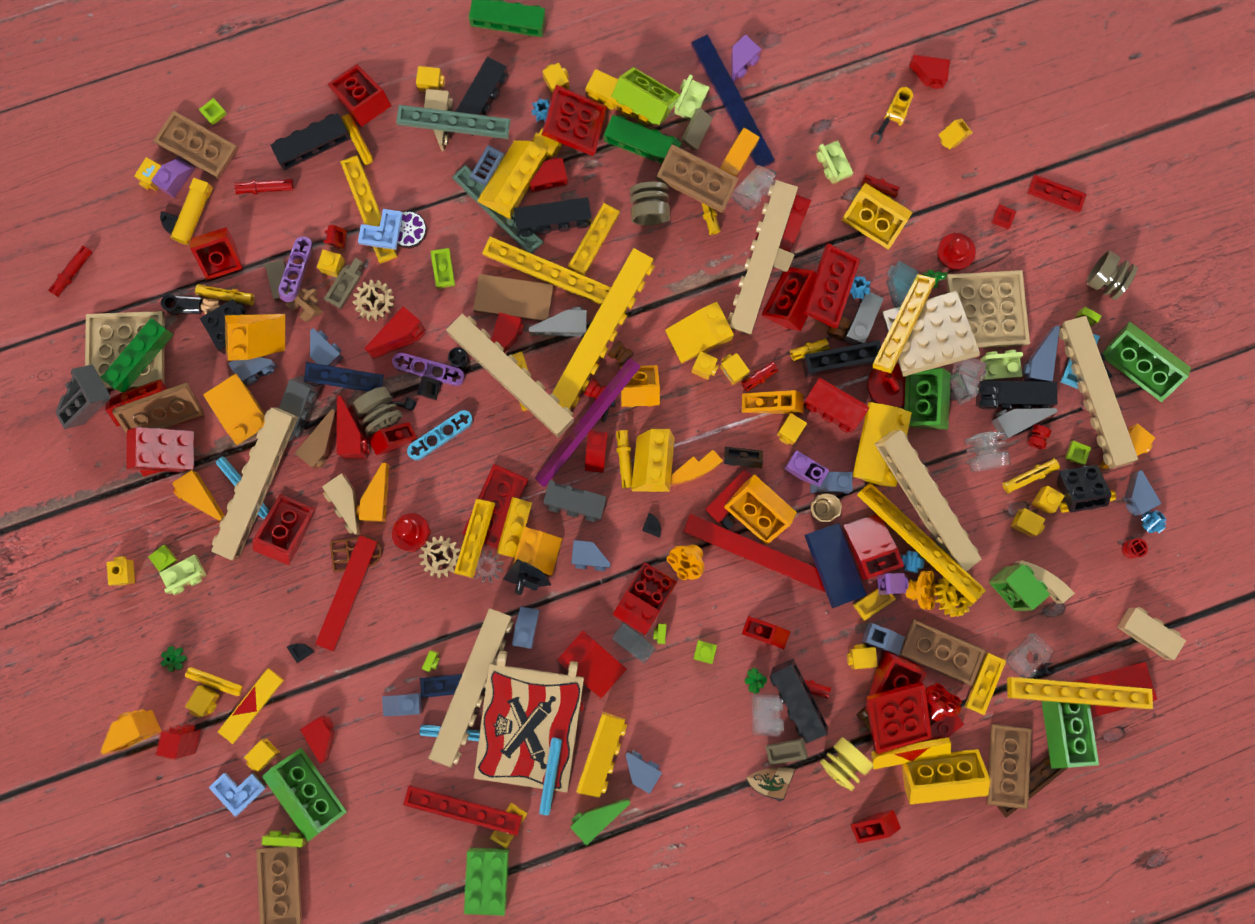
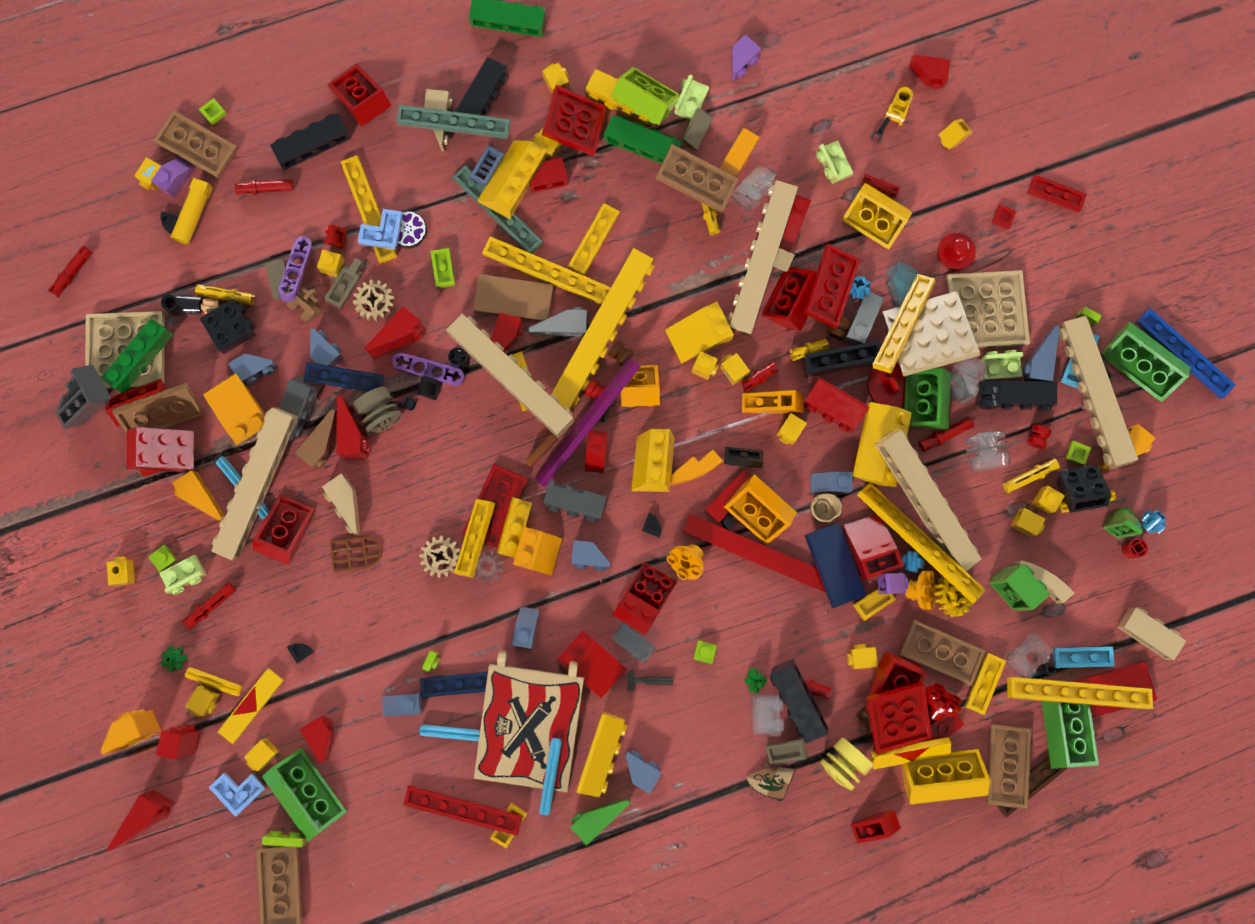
red slope [190,227,243,281] -> none
light orange slope [225,314,285,361] -> none
red tile [315,535,378,651] -> none
yellow axle [342,114,373,165] -> none
light orange slope [356,463,389,522] -> none
red slope [368,422,417,456] -> none
red plate [392,513,431,552] -> none
medium azure beam [407,410,473,460] -> none
yellow brick [416,66,445,92] -> none
tan brick [428,608,514,767] -> none
bright green brick [464,847,509,916] -> none
black shield [503,559,551,595] -> none
black brick [514,197,592,237] -> none
dark azure gear [531,98,549,122] -> none
yellow pin [616,430,633,488] -> none
dark tan wheel [629,182,671,226] -> none
lime plate [653,624,666,644] -> none
clear blue tile [691,34,775,170] -> none
red slope [742,616,791,650] -> none
medium lavender slope [784,450,830,487] -> none
sand blue slope [862,623,905,656] -> none
green plant [922,270,948,288] -> none
light grey slope [992,408,1058,441] -> none
dark tan wheel [1086,250,1138,300] -> none
sand blue slope [1124,470,1162,516] -> none
none -> red slope [106,790,174,852]
none -> red pin [182,582,236,630]
none -> dark orange tile [526,433,558,467]
none -> pearl dark grey piece [628,670,673,690]
none -> red pin [918,416,974,452]
none -> medium azure plate [1052,647,1114,668]
none -> bright green slope [1102,507,1143,539]
none -> blue plate [1135,308,1236,399]

